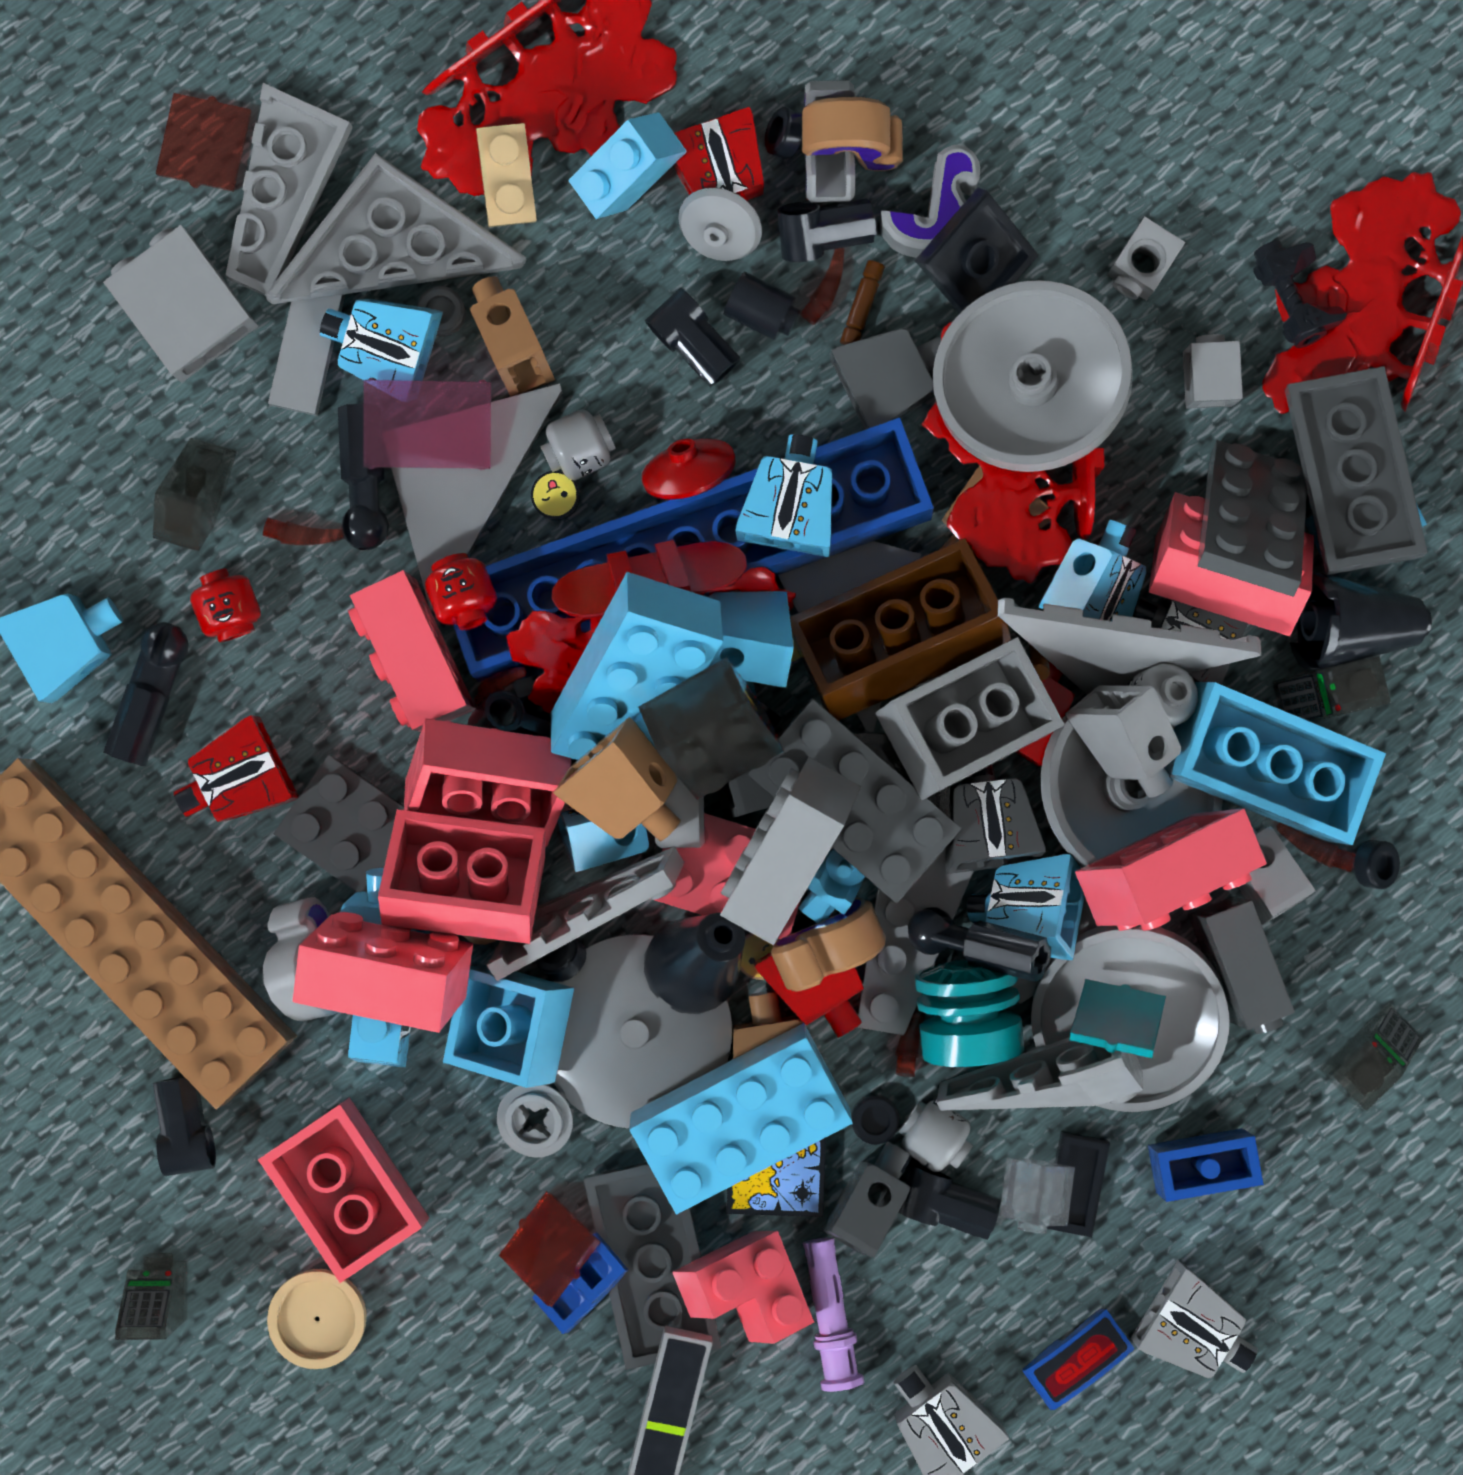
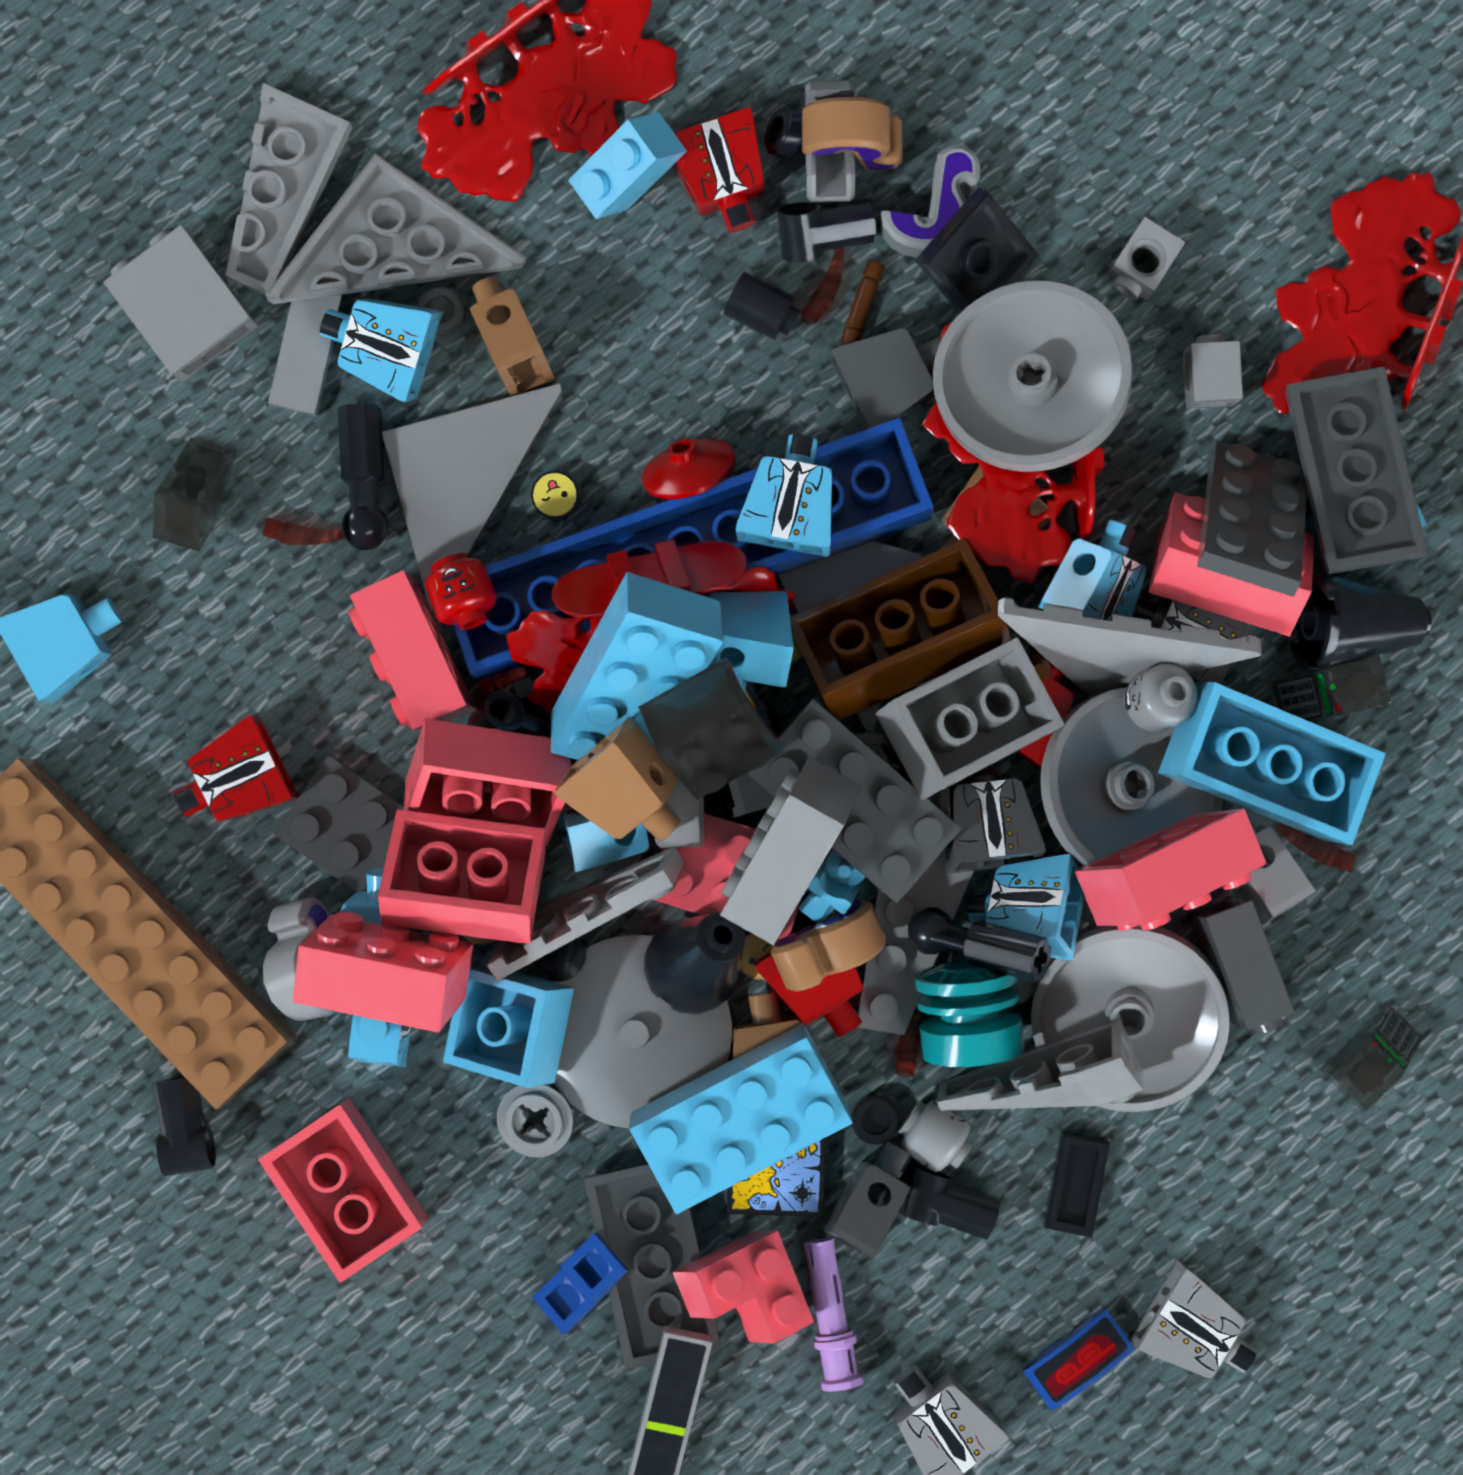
black piece [103,622,189,766] -> none
clear smoke slope [115,1253,187,1340] -> none
clear red piece [156,93,252,192] -> none
red head [190,568,261,643] -> none
tan piece [267,1269,367,1369] -> none
clear pink piece [363,377,491,471] -> none
tan plate [476,123,537,227] -> none
clear red piece [499,1191,600,1307] -> none
light grey head [540,409,616,481] -> none
black piece [645,288,741,388] -> none
light grey piece [678,188,762,261] -> none
clear brick [999,1158,1075,1234] -> none
light grey torso [1065,686,1181,797] -> none
teal piece [1069,979,1166,1058] -> none
blue brick [1148,1128,1264,1202] -> none
black piece [1253,240,1347,348] -> none
black tile [1354,840,1400,889] -> none

